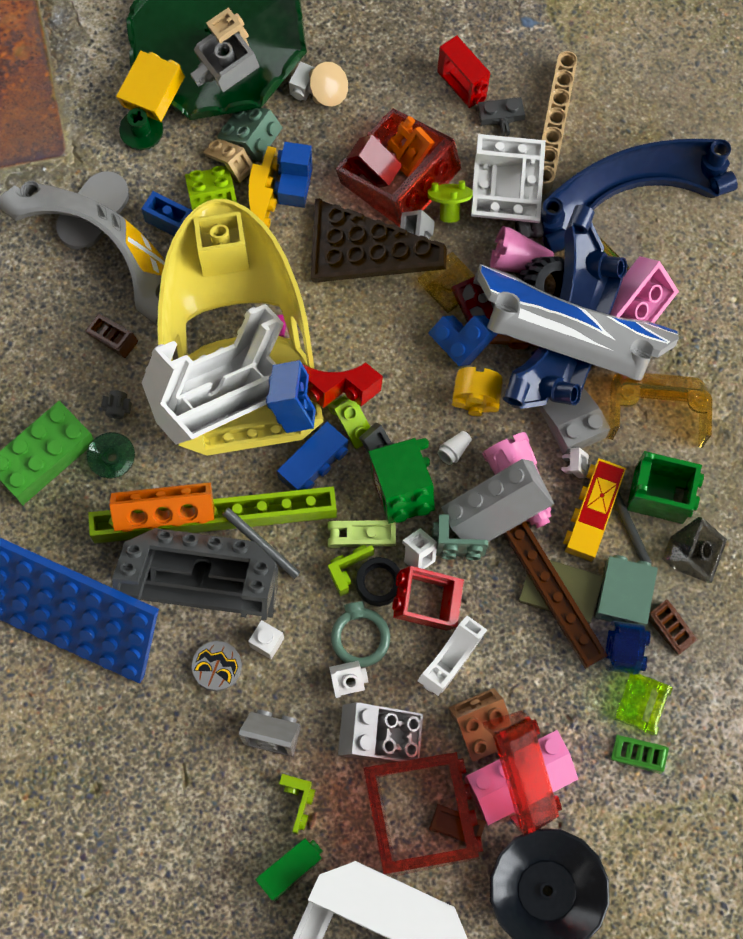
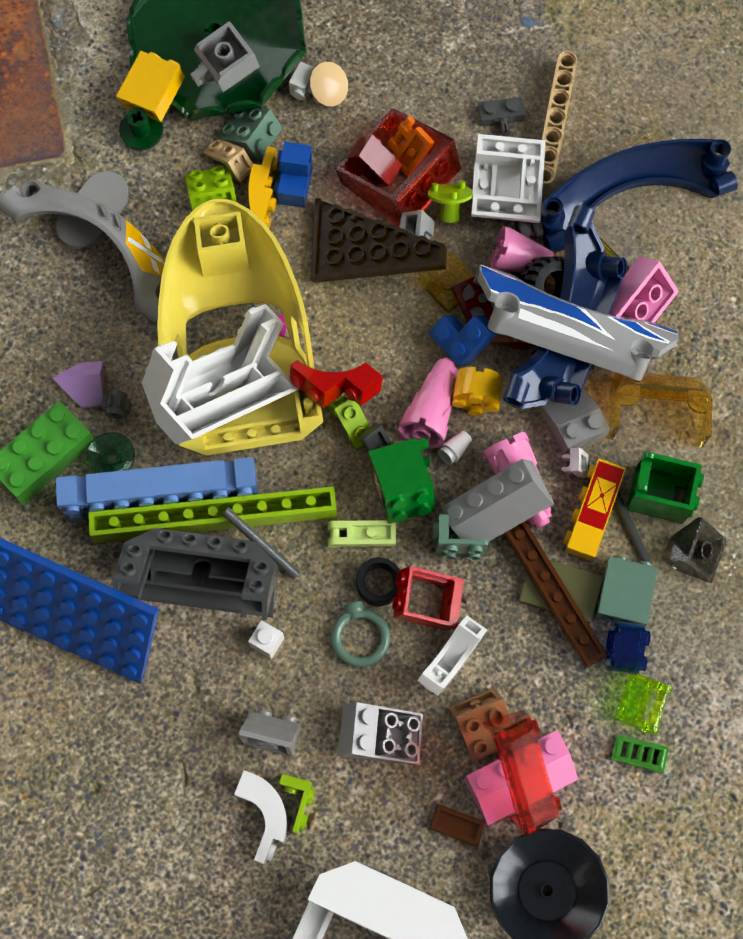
reddish brown slope [85,314,138,358] -> none
orange brick [109,482,215,532] -> none
blue brick [141,191,193,236] -> none
tile [191,641,242,692] -> none
tan bracket [206,7,249,46] -> none
green slope [255,838,323,902] -> none
blue brick [266,360,316,433] -> none
blue brick [277,421,348,491] -> none
lime bracket [328,545,374,597] -> none
white brick [329,661,368,698] -> none
clear red windscreen [363,752,484,877] -> none
white brick [402,528,437,569] -> none
red window [437,36,490,108] -> none
reddish brown slope [648,599,698,656] -> none
none -> lavender slope [52,361,105,408]
none -> medium blue brick [56,457,259,522]
none -> white arch [234,770,288,865]
none -> bright pink cone [398,357,457,449]

